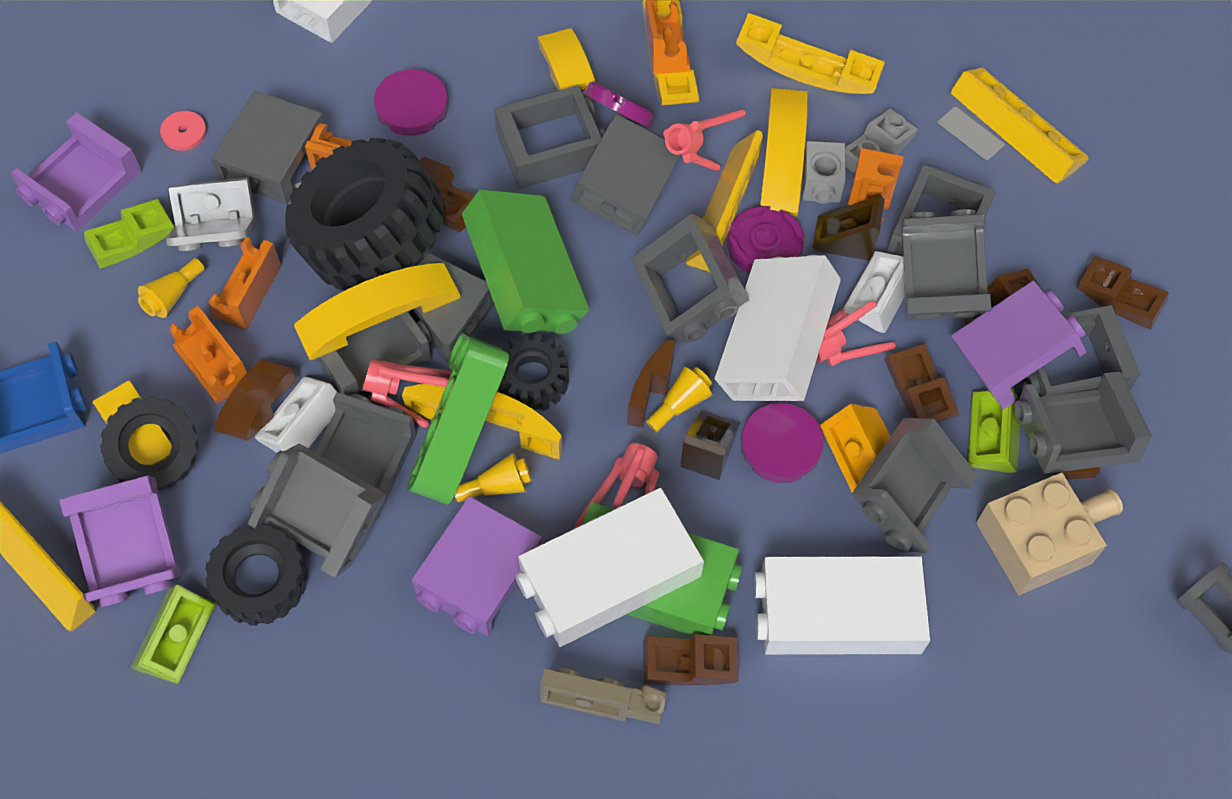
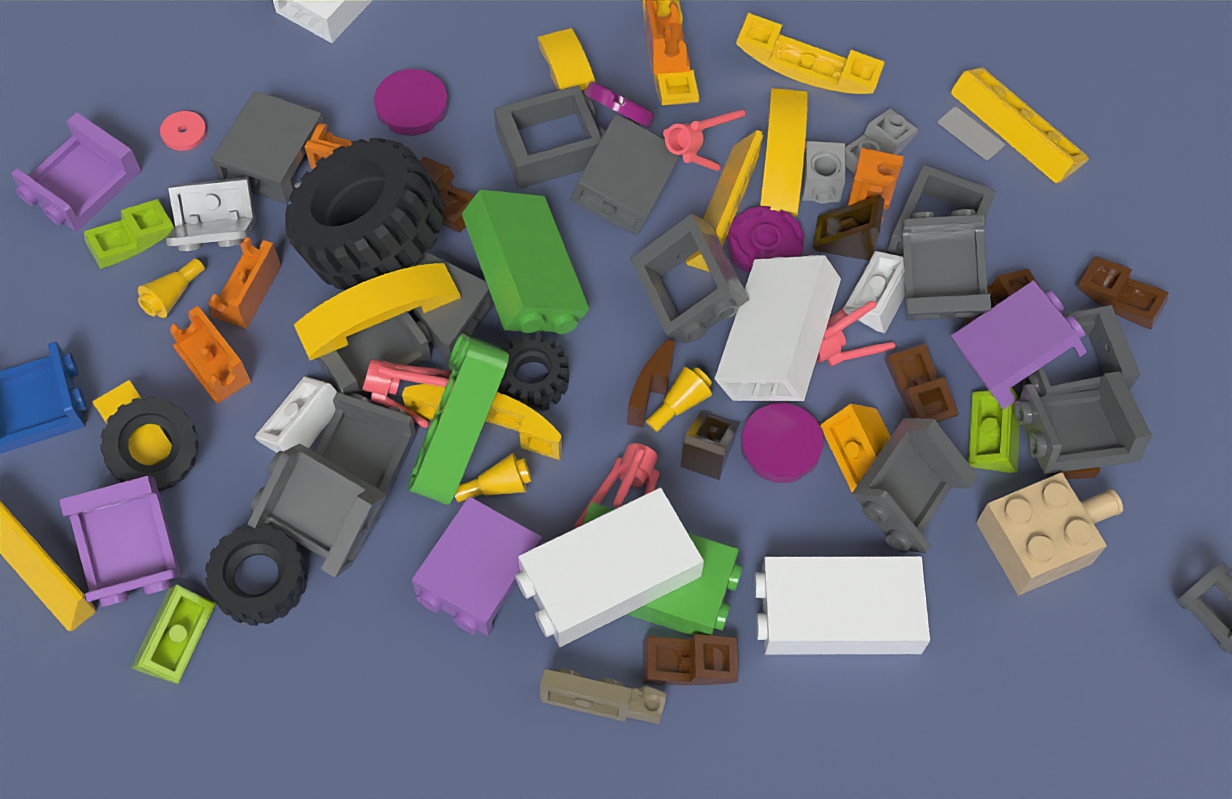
reddish brown slope [214,360,295,441] -> none

